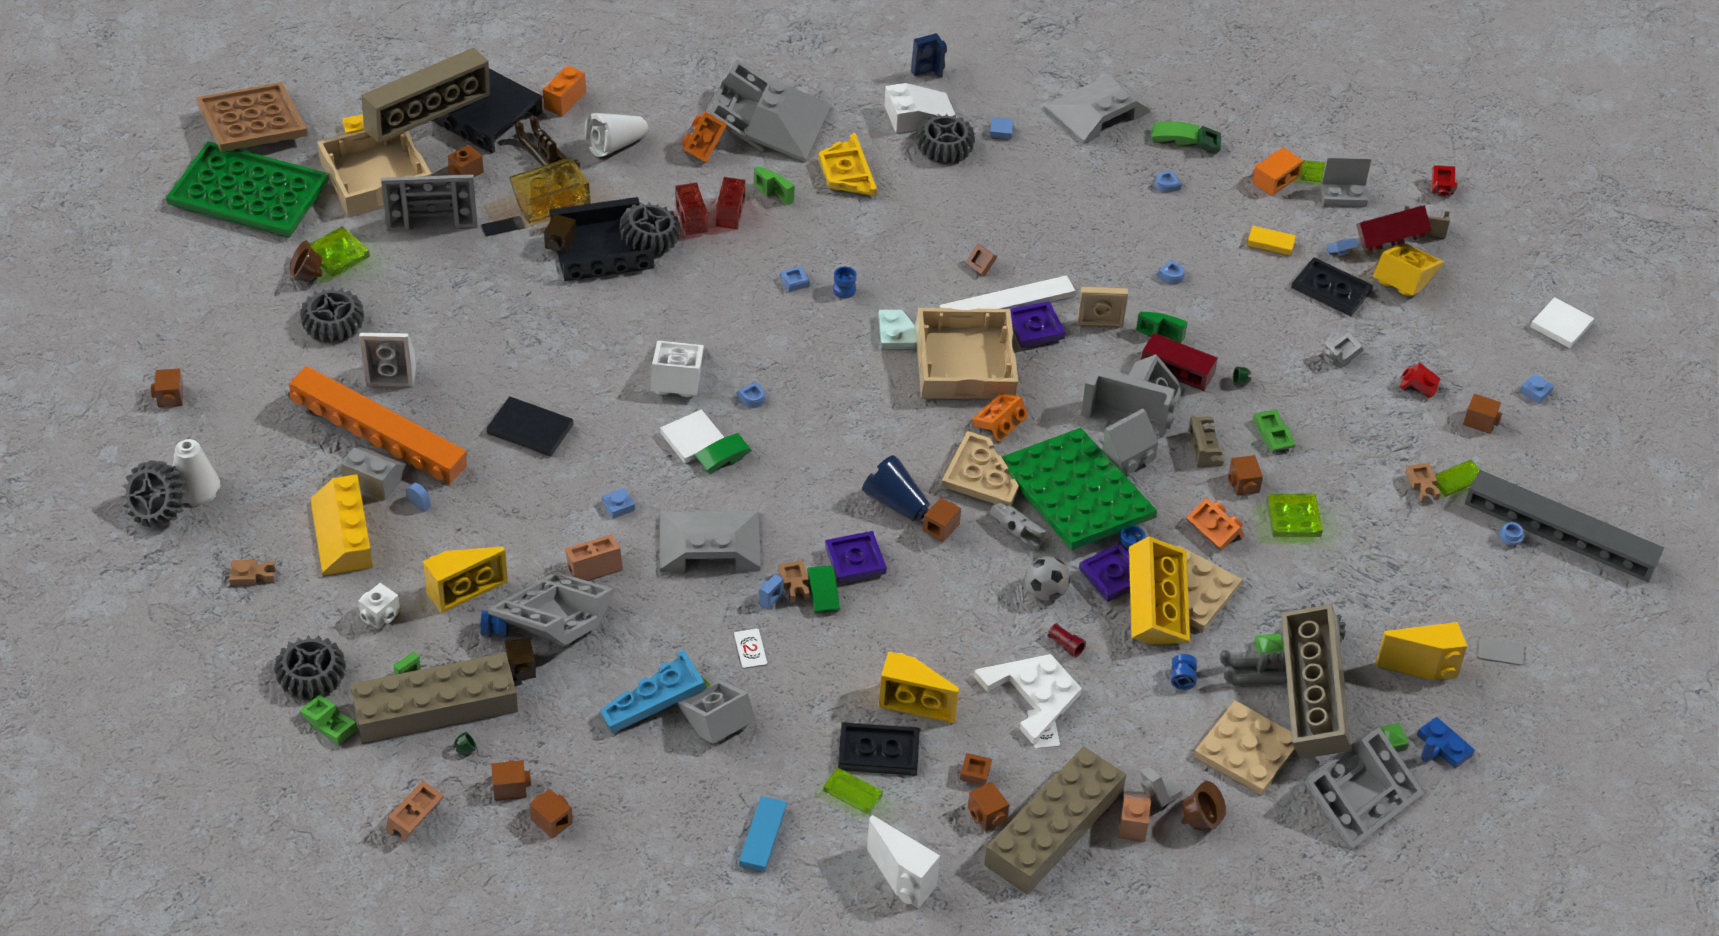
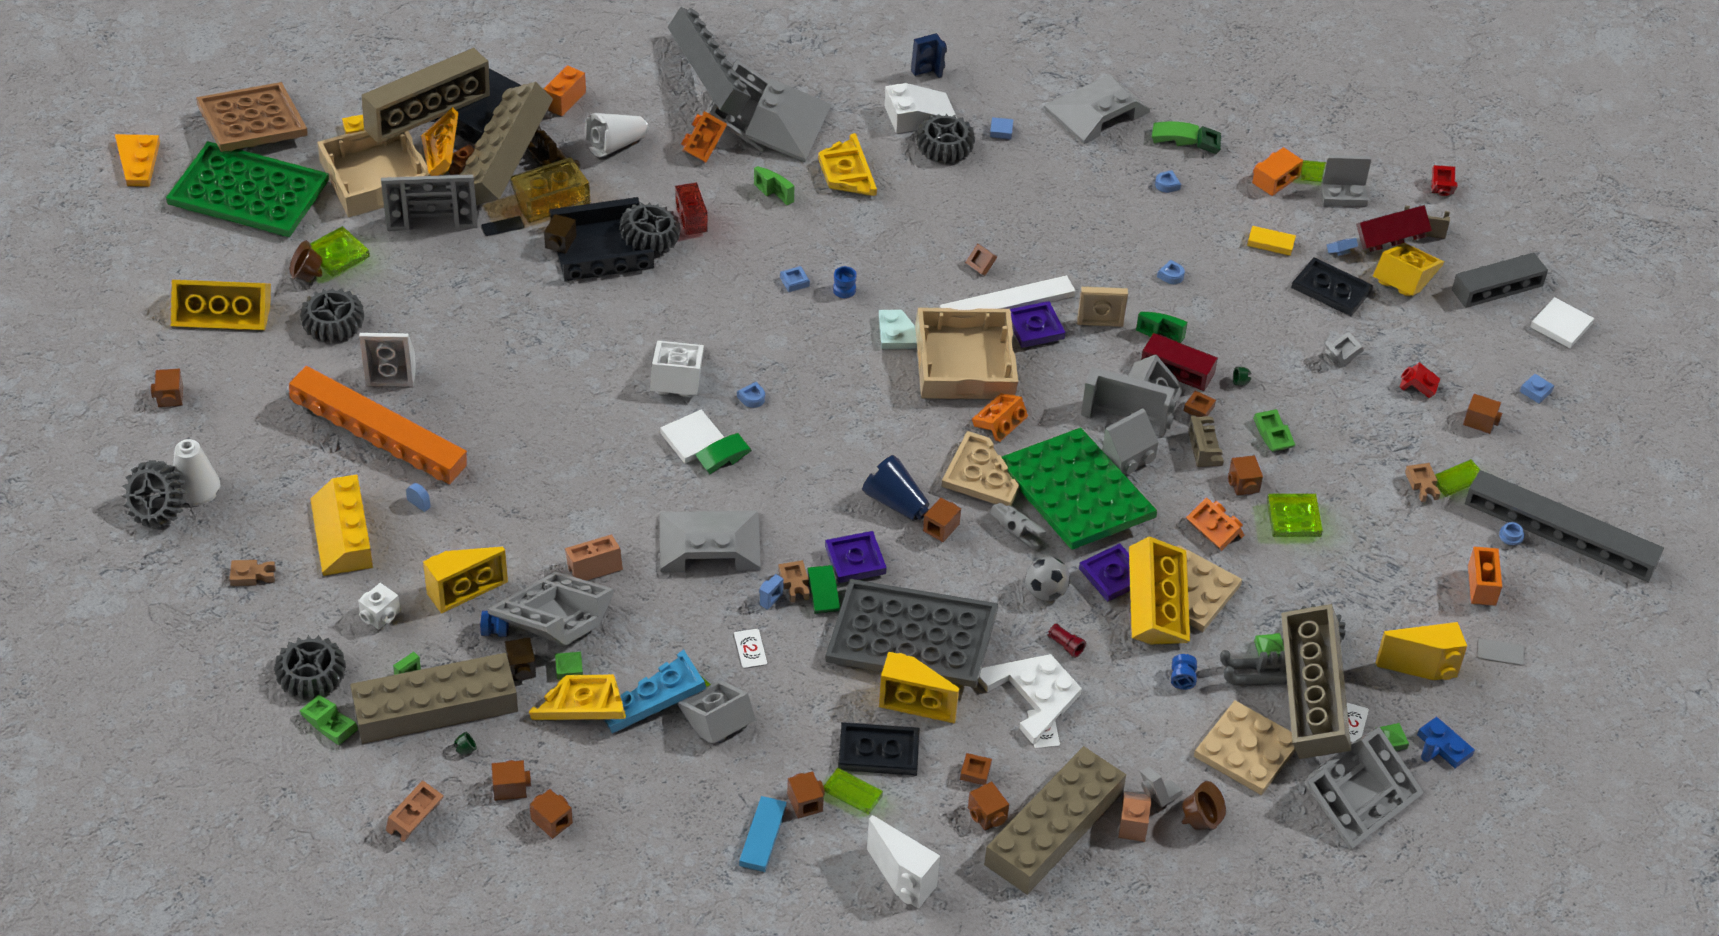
light grey slope [341,447,411,500] -> none
black tile [487,396,574,457] -> none
medium blue plate [602,488,635,519] -> none
clear red brick [716,177,746,229] -> none
blue wheel [1119,525,1145,553] -> none
none -> light orange wing [115,134,160,187]
none -> yellow slope [171,279,271,330]
none -> light orange wing [421,107,458,176]
none -> dark tan brick [459,82,553,205]
none -> yellow wing [529,674,626,720]
none -> bright green tile [555,652,583,680]
none -> dark grey brick [668,7,751,118]
none -> dark orange brick [787,771,825,819]
none -> dark grey plate [825,579,998,688]
none -> dark orange plate [1183,390,1216,417]
none -> white sticker [1347,703,1369,742]
none -> dark grey brick [1452,253,1548,308]
none -> orange brick [1468,546,1502,606]

